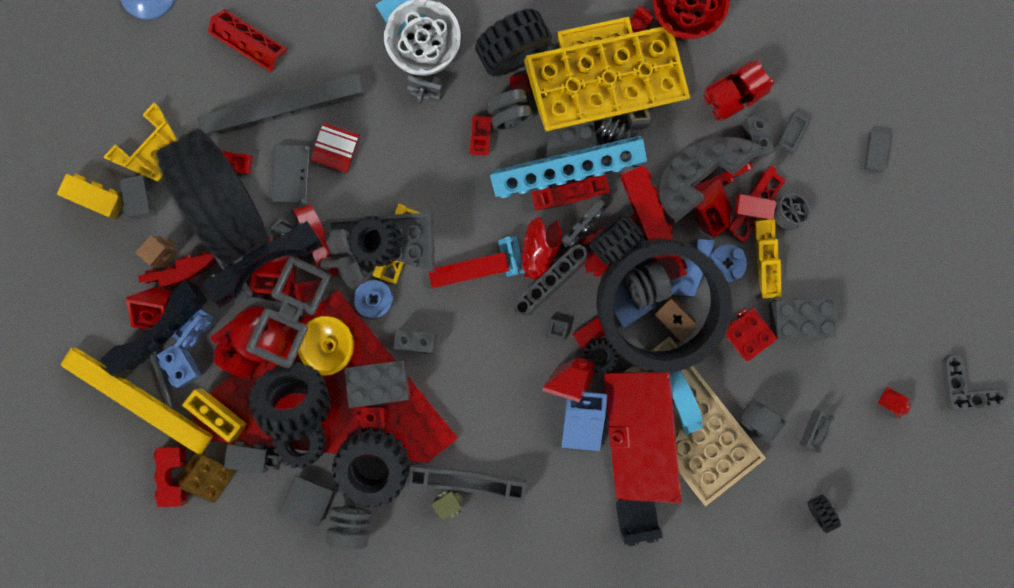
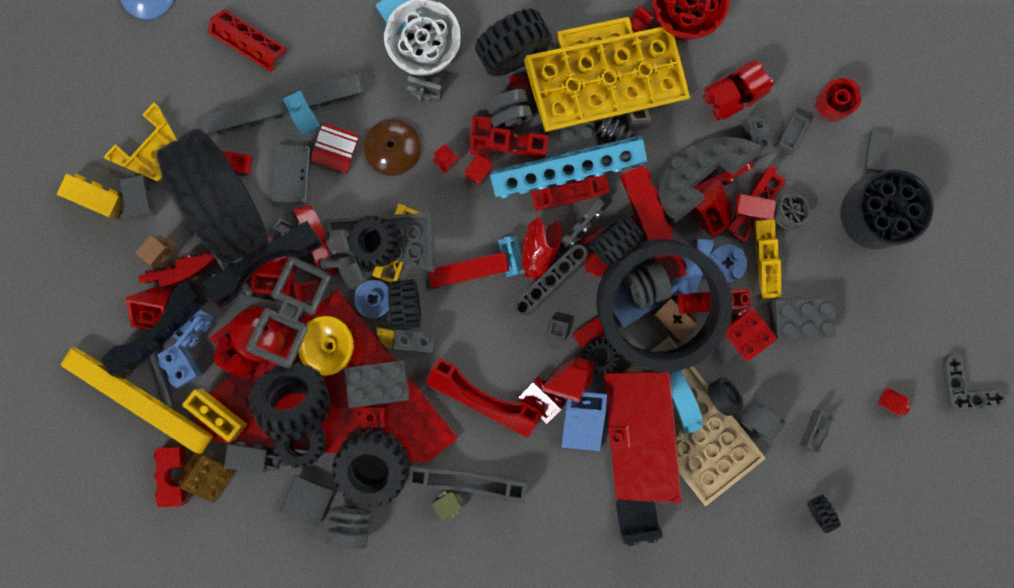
none -> medium azure brick [283,90,321,137]
none -> reddish brown dish [364,119,421,176]
none -> yellow tile [377,327,396,349]
none -> black tyre [388,279,421,330]
none -> red arch [425,357,542,438]
none -> red brick [432,144,459,174]
none -> red brick [464,154,493,186]
none -> red arch [489,127,549,159]
none -> bracket [519,376,565,424]
none -> red slope [678,289,751,314]
none -> black tyre [708,377,743,416]
none -> red brick [815,78,862,122]
none -> black wheel [840,170,934,249]

